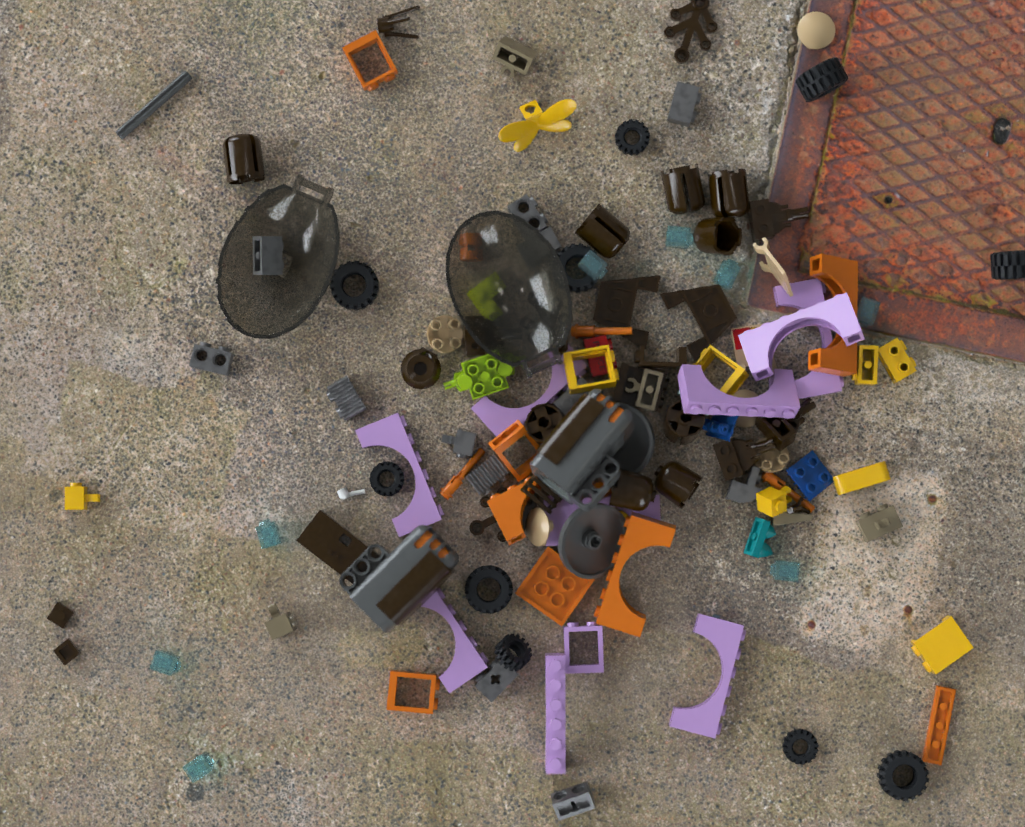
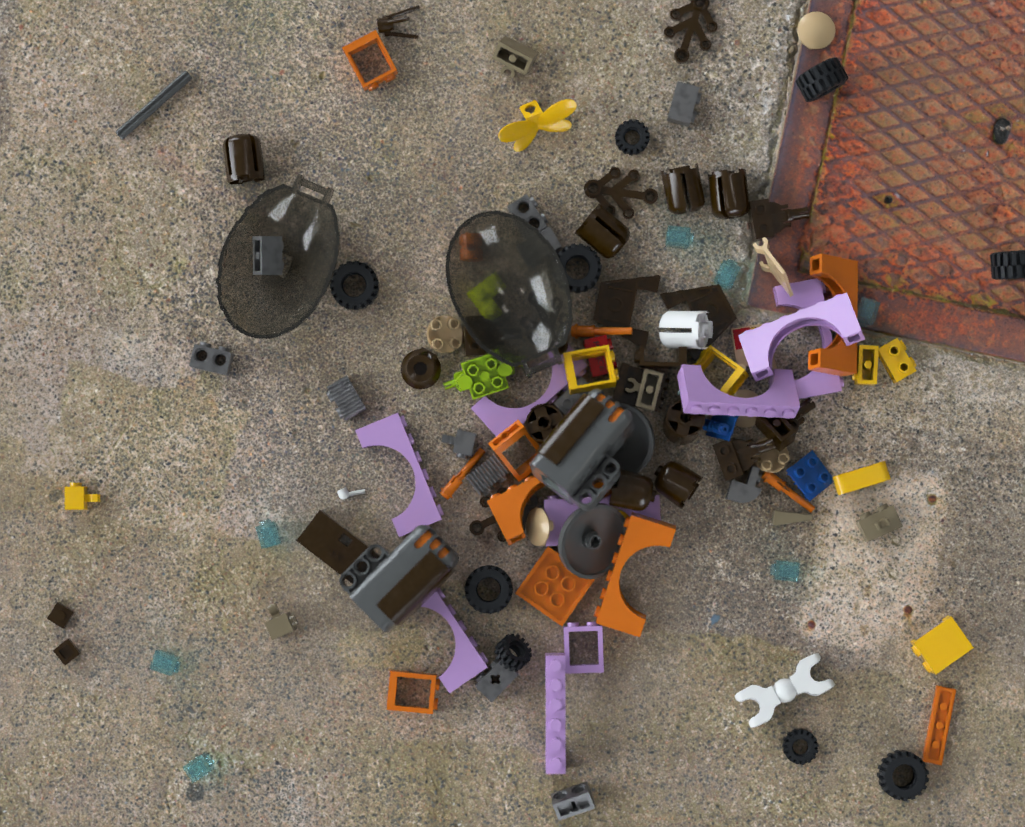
black tyre [369,462,405,496] -> none
dark brown tile [521,475,562,514] -> none
clear light blue brick [577,250,608,281] -> none
lavender arch [669,613,746,738] -> none
dark brown cylinder [693,217,742,256] -> none
teal tile [743,517,776,558] -> none
yellow brick [756,486,792,518] -> none
dark brown bar [787,497,810,514] -> none
none -> dark brown plant [584,167,658,219]
none -> white cylinder [659,311,713,349]
none -> white piece [734,653,835,728]

